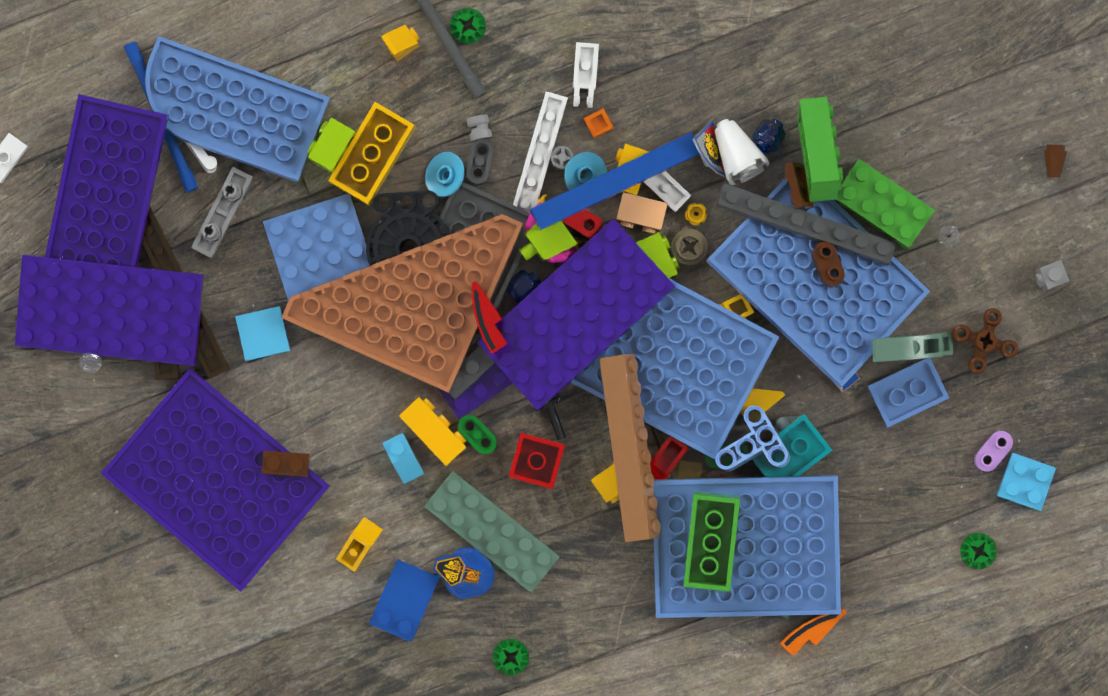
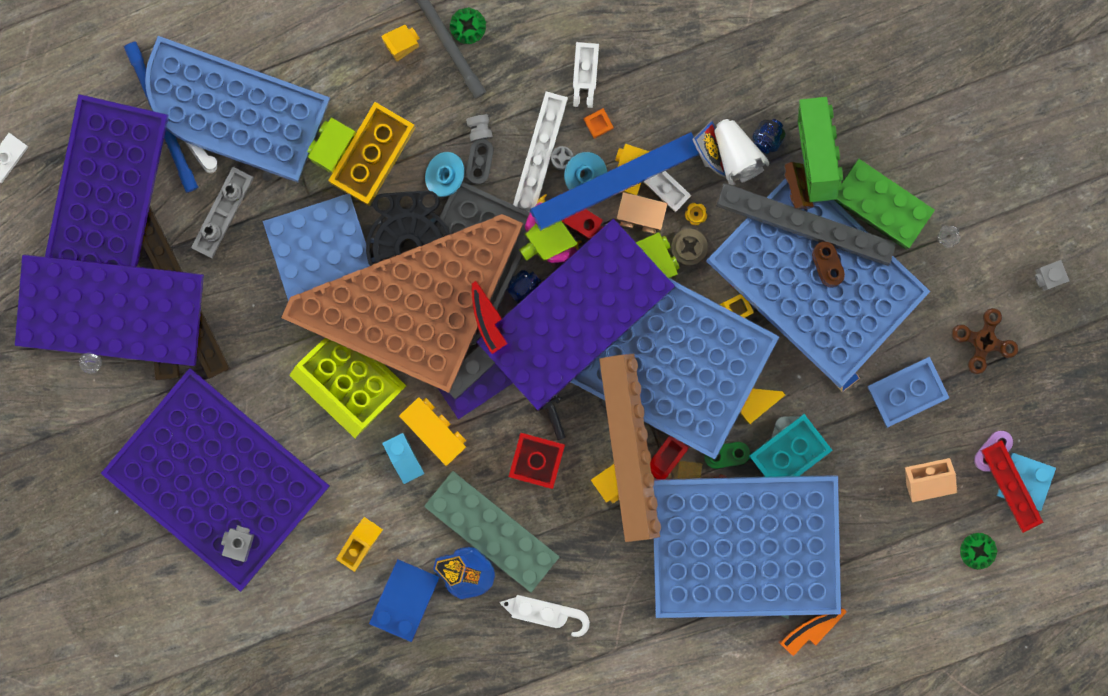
medium azure tile [235,306,291,361] -> none
reddish brown plate [262,450,310,477] -> none
green plate [458,415,497,454] -> none
green gear [493,639,529,675] -> none
bright green brick [683,491,740,592] -> none
light blue beam [716,406,790,472] -> none
sand green slope [872,332,953,362] -> none
reddish brown cone [1044,144,1067,178] -> none
none -> light grey brick [221,525,254,562]
none -> neon yellow slope [289,338,406,439]
none -> white plate [500,595,590,637]
none -> light nougat brick [905,458,957,502]
none -> red tile [980,440,1044,533]

